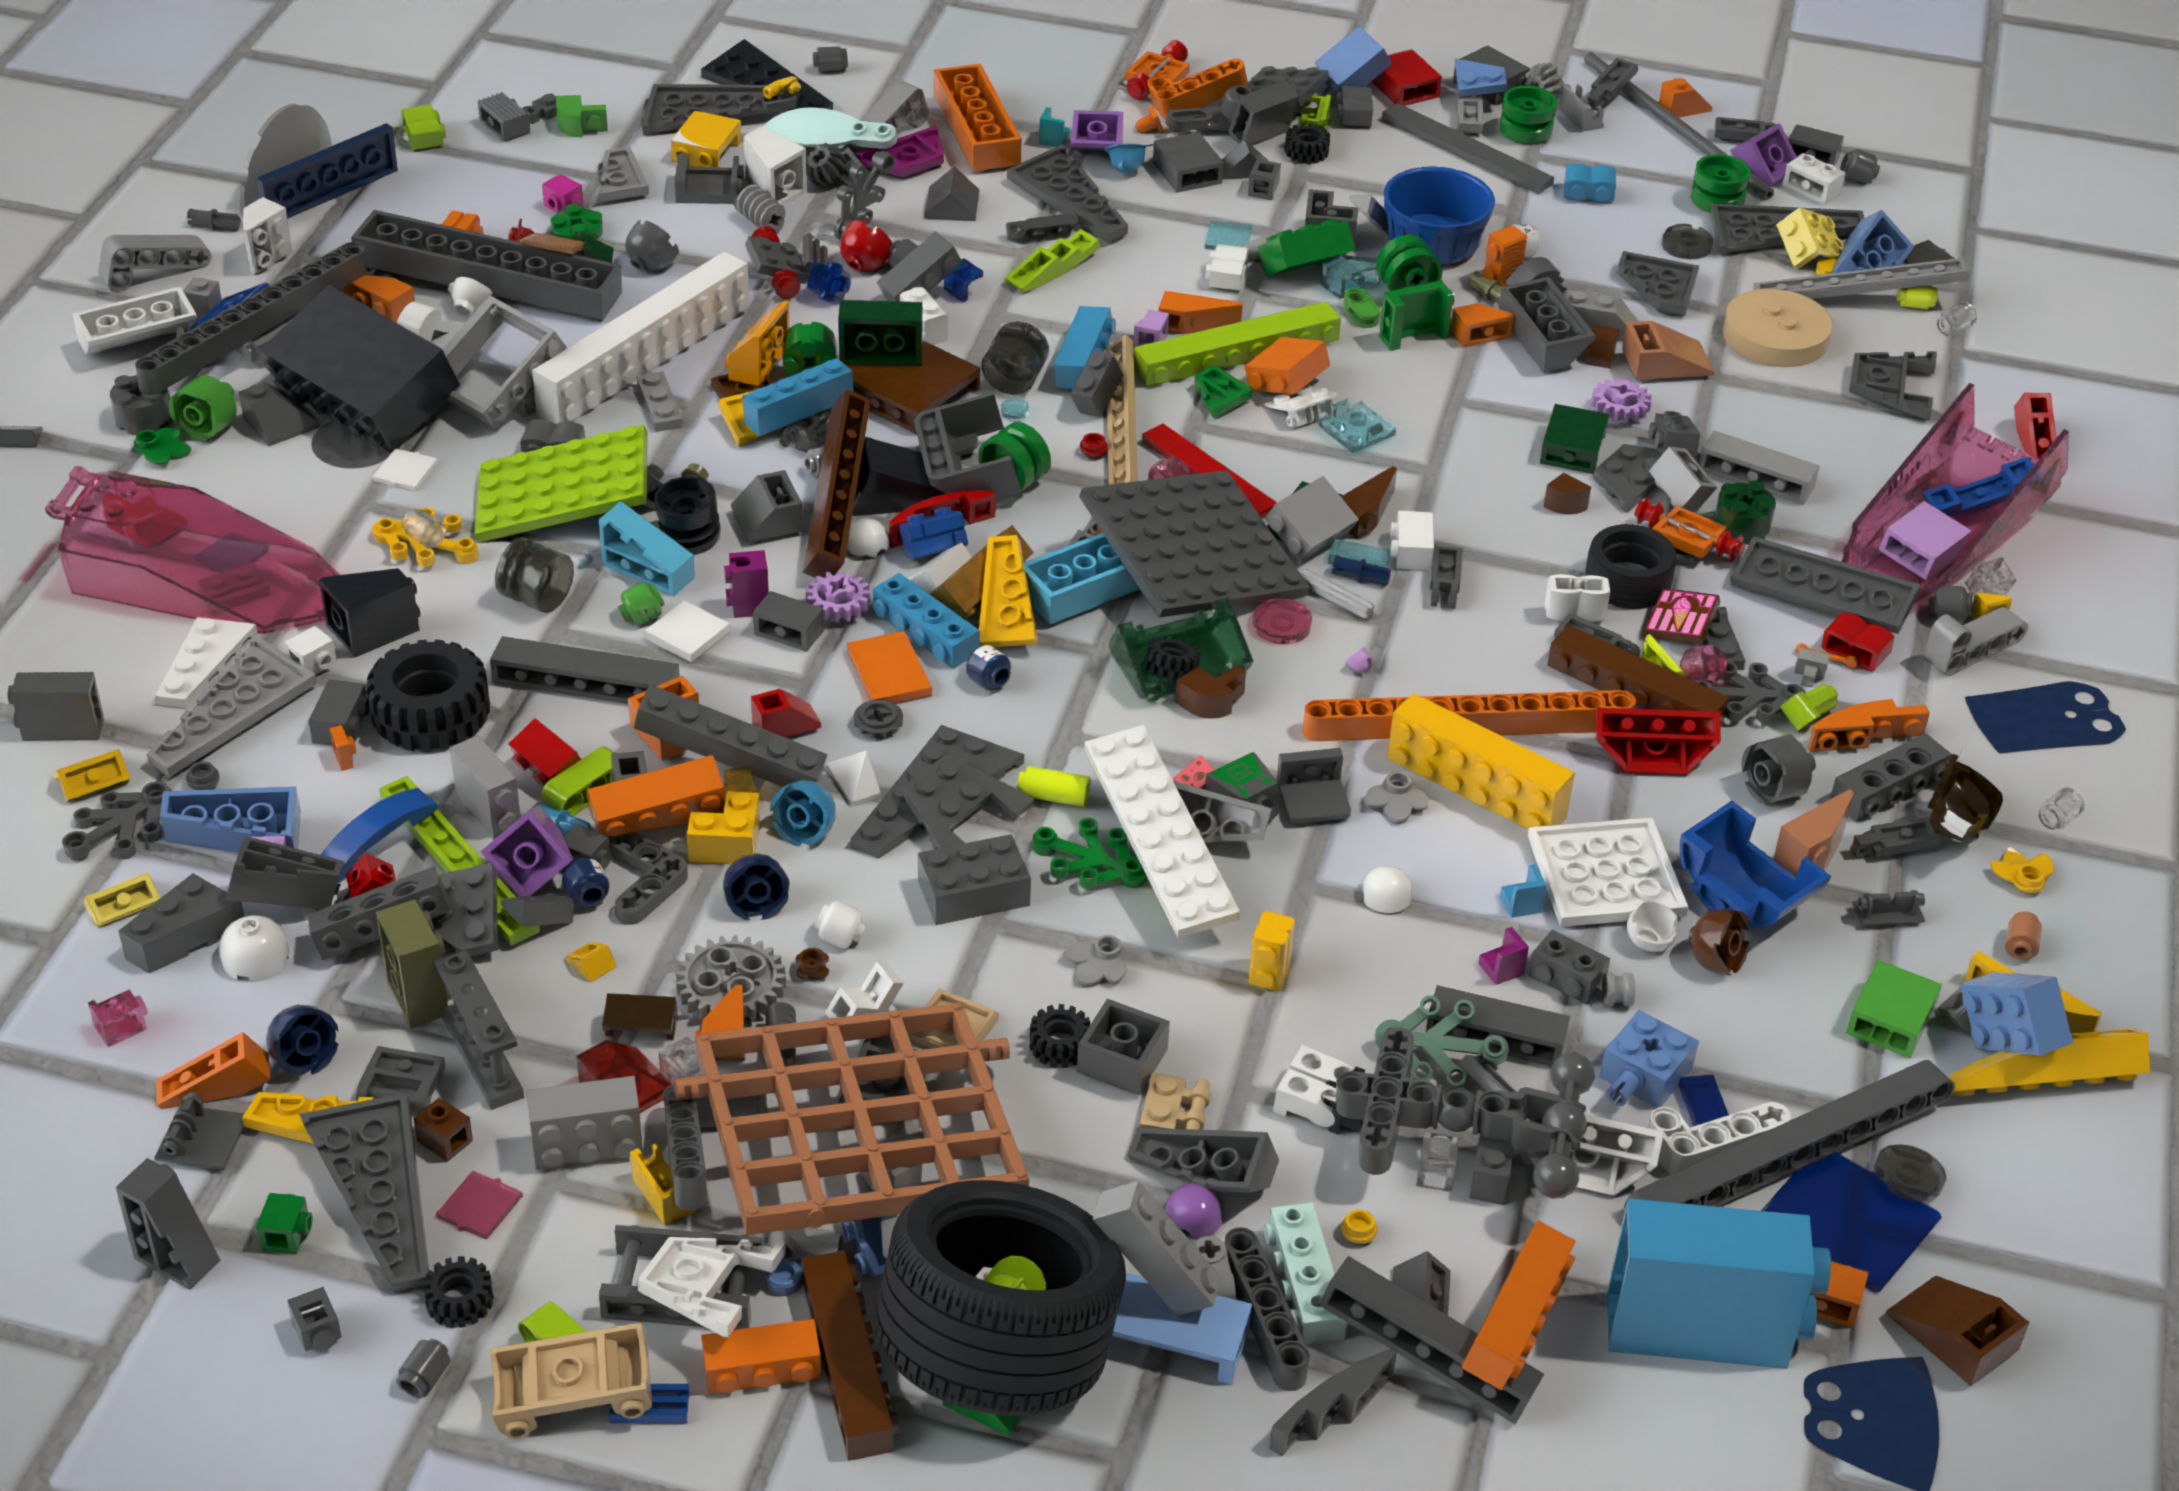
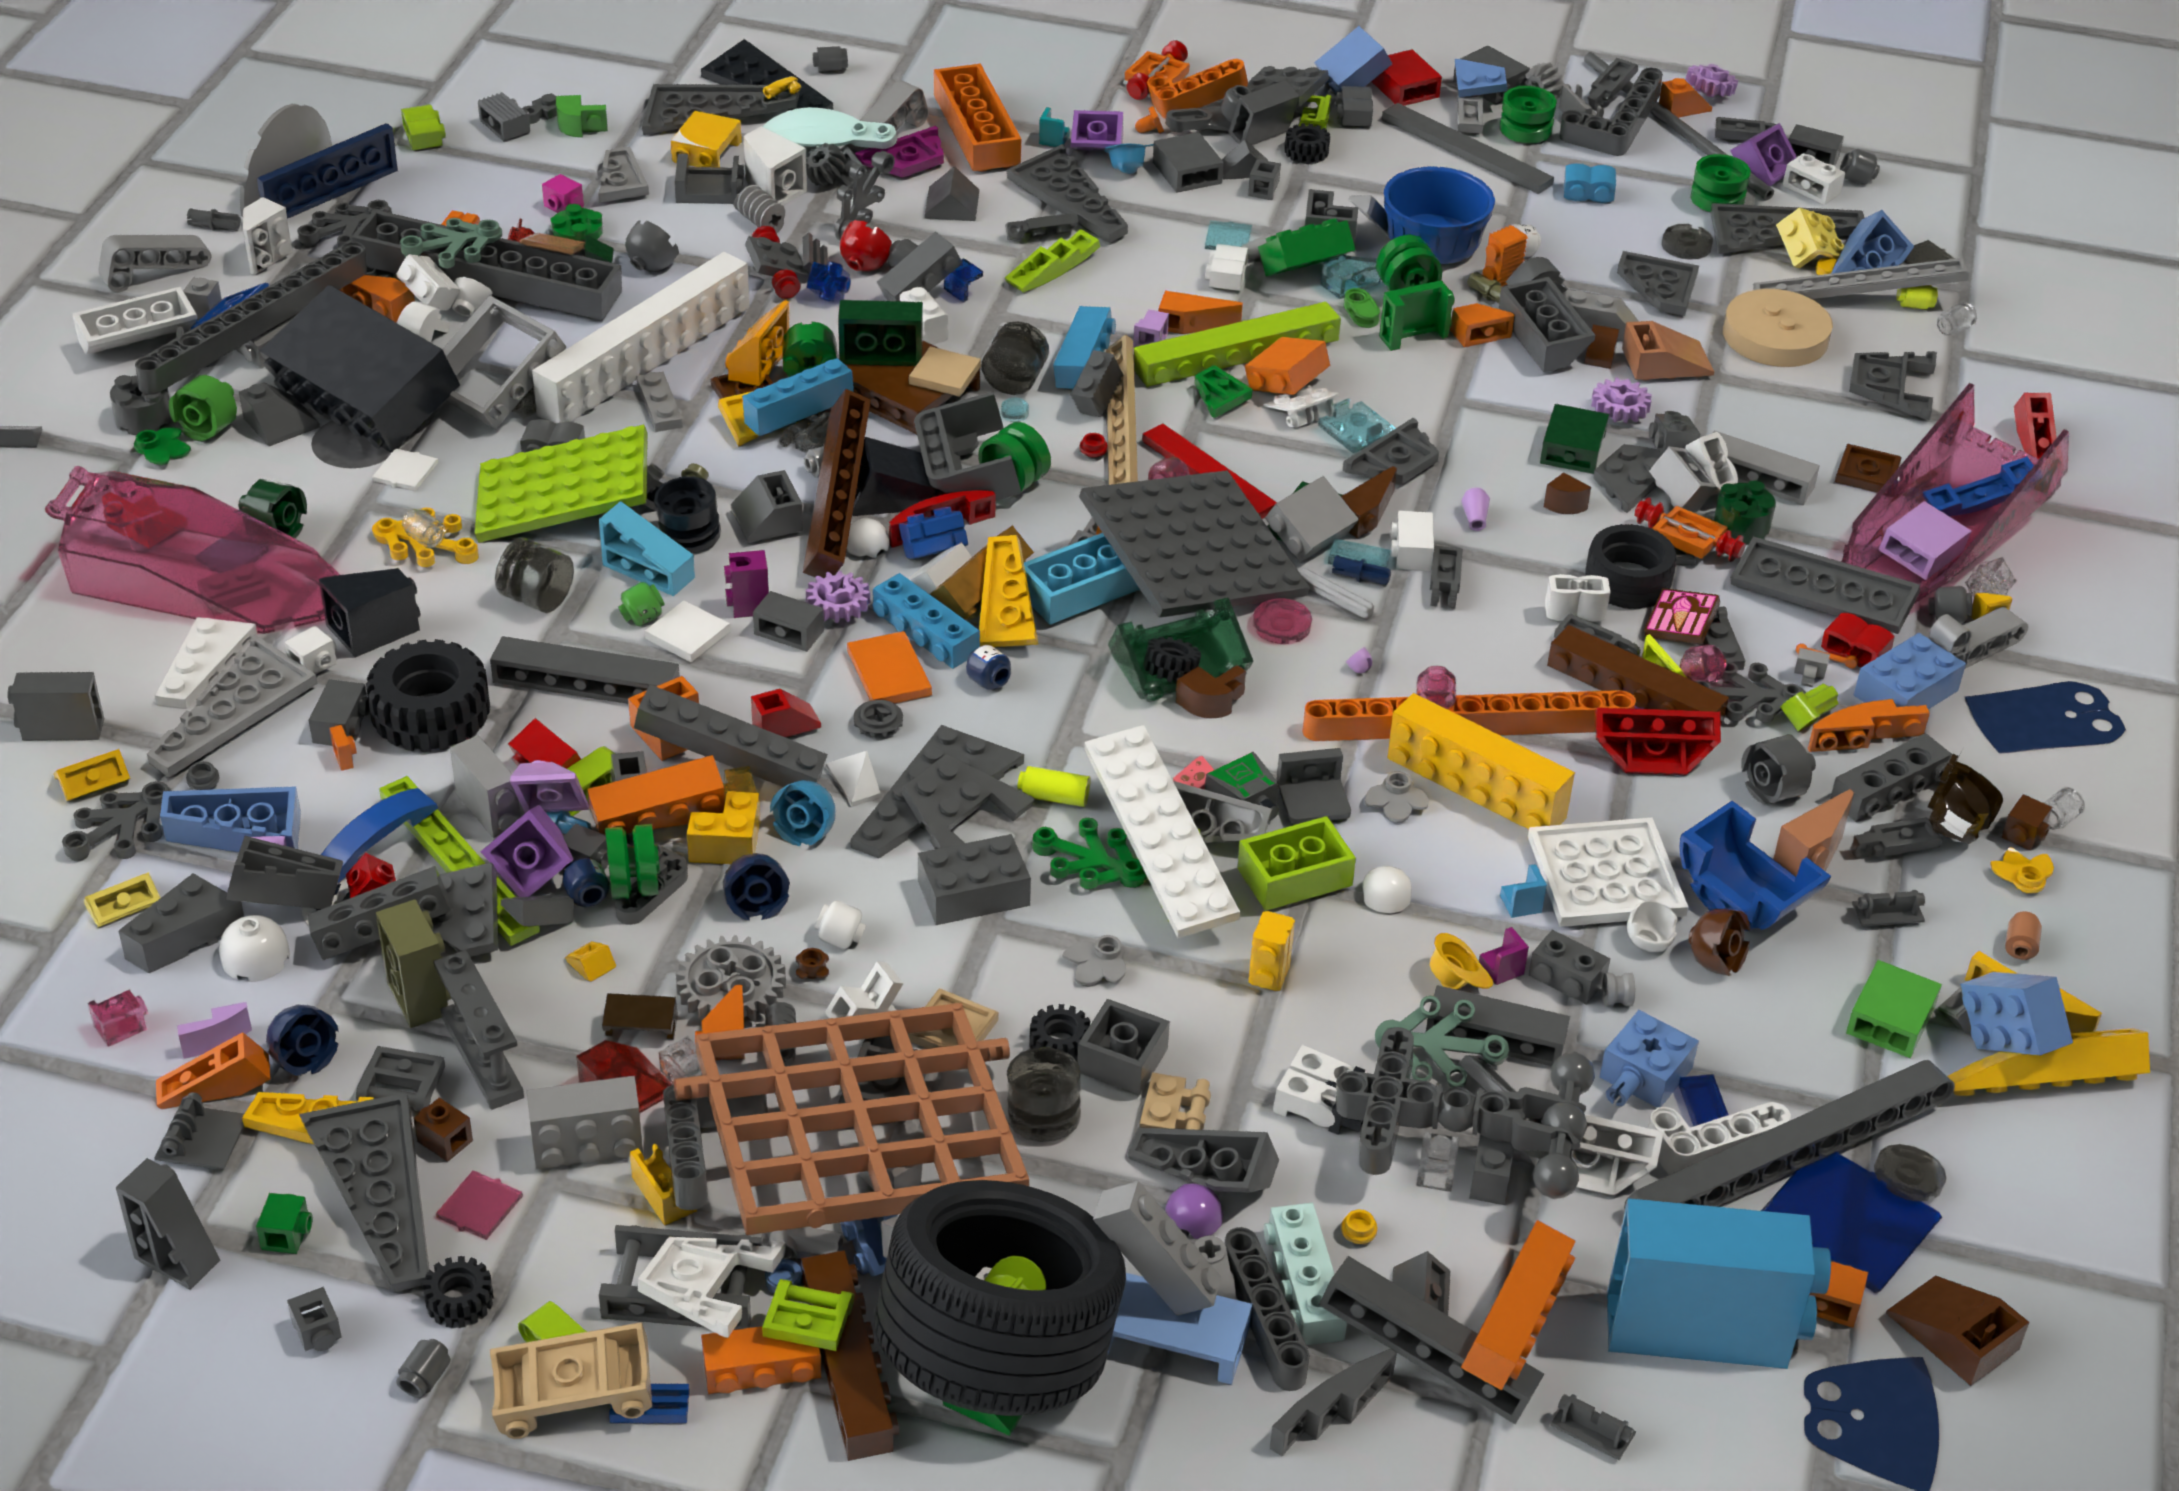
none -> lavender slope [177,1002,252,1059]
none -> dark green brick [238,479,307,543]
none -> dark grey plant [297,200,392,247]
none -> white brick [396,254,460,310]
none -> sand green plant [400,218,502,268]
none -> lavender slope [510,760,589,813]
none -> green wheel [605,824,660,900]
none -> lime plate [762,1279,854,1351]
none -> tan tile [909,346,981,397]
none -> clear smoke wheel [1007,1047,1081,1142]
none -> lime brick [1237,816,1356,911]
none -> dark grey wing [1342,418,1439,485]
none -> clear pink head [1416,665,1457,709]
none -> yellow piece [1429,933,1493,990]
none -> lavender cone [1461,488,1490,531]
none -> dark grey hinge [1550,1394,1636,1460]
none -> dark grey beam [1559,67,1663,156]
none -> lavender gear [1685,64,1738,97]
none -> white brick [1686,432,1738,496]
none -> reddish brown tile [1835,444,1902,496]
none -> medium blue brick [1853,633,1966,710]
none -> reddish brown brick [2001,794,2053,851]

